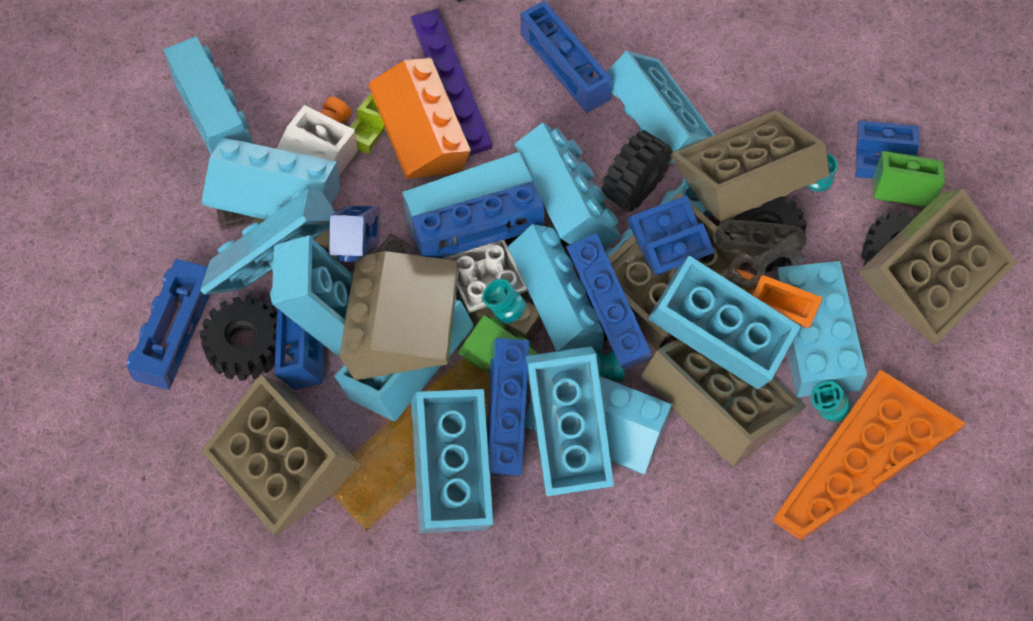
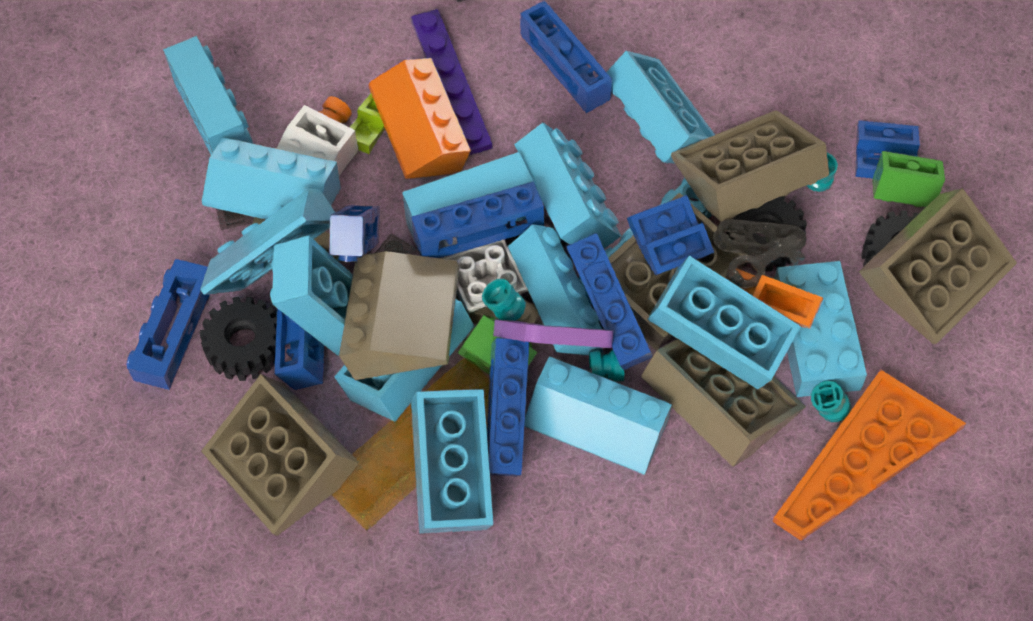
medium azure brick [525,346,614,496] -> none
black tyre [601,130,673,212] -> none
none -> medium lavender beam [493,319,613,348]

